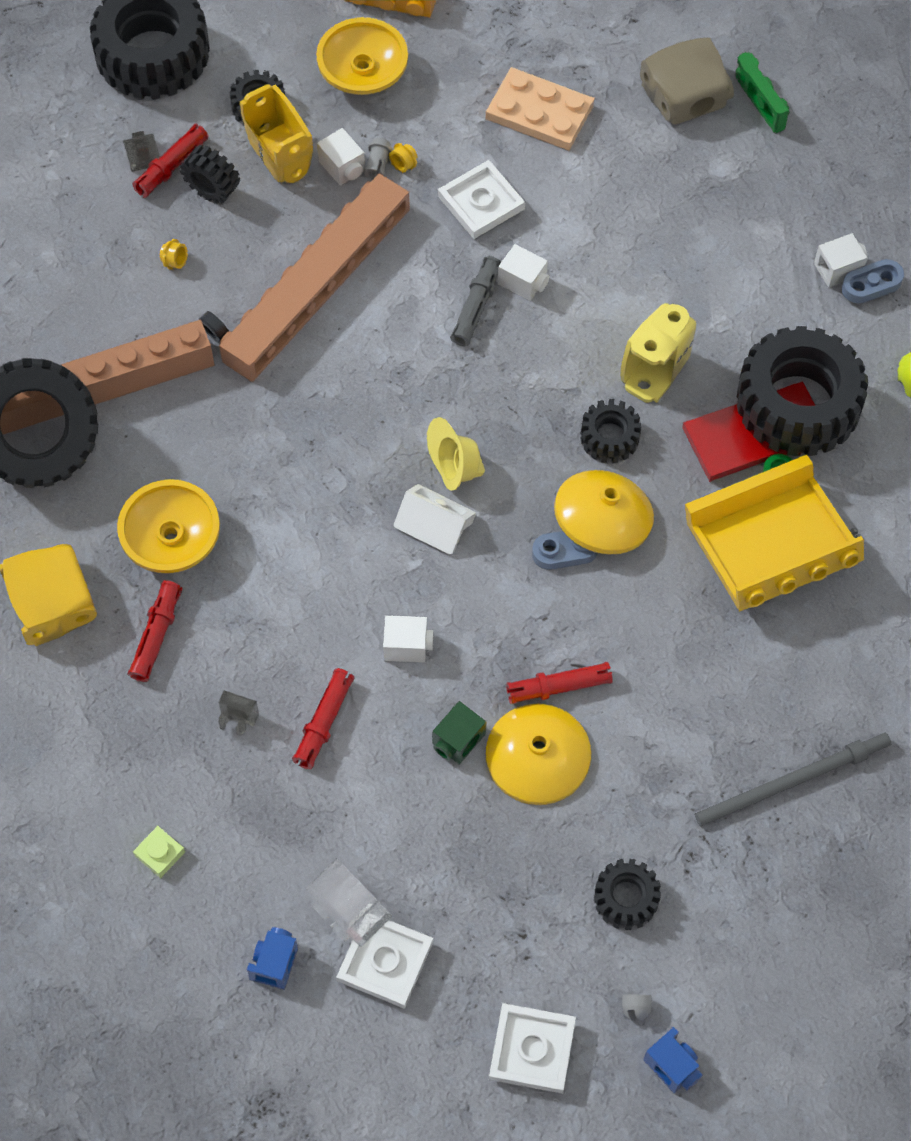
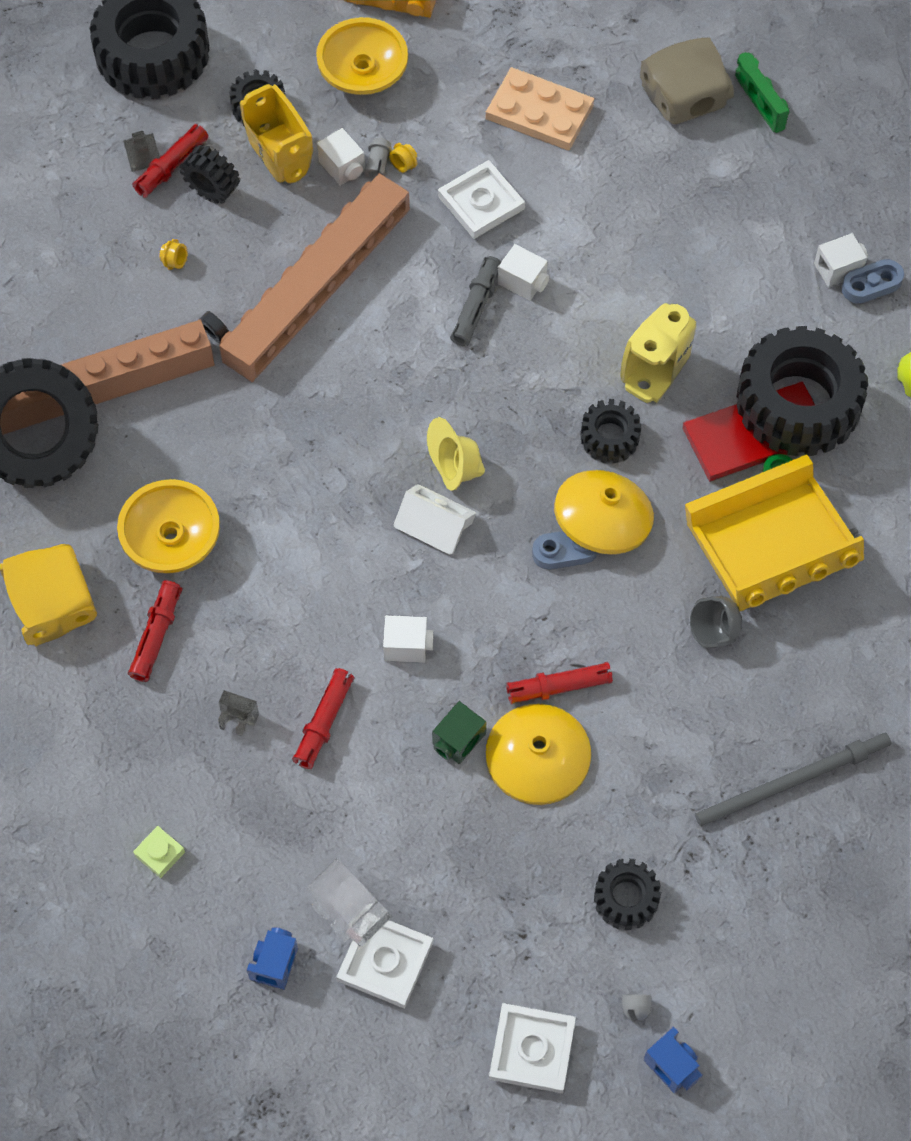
none -> dark grey hair [690,596,742,648]

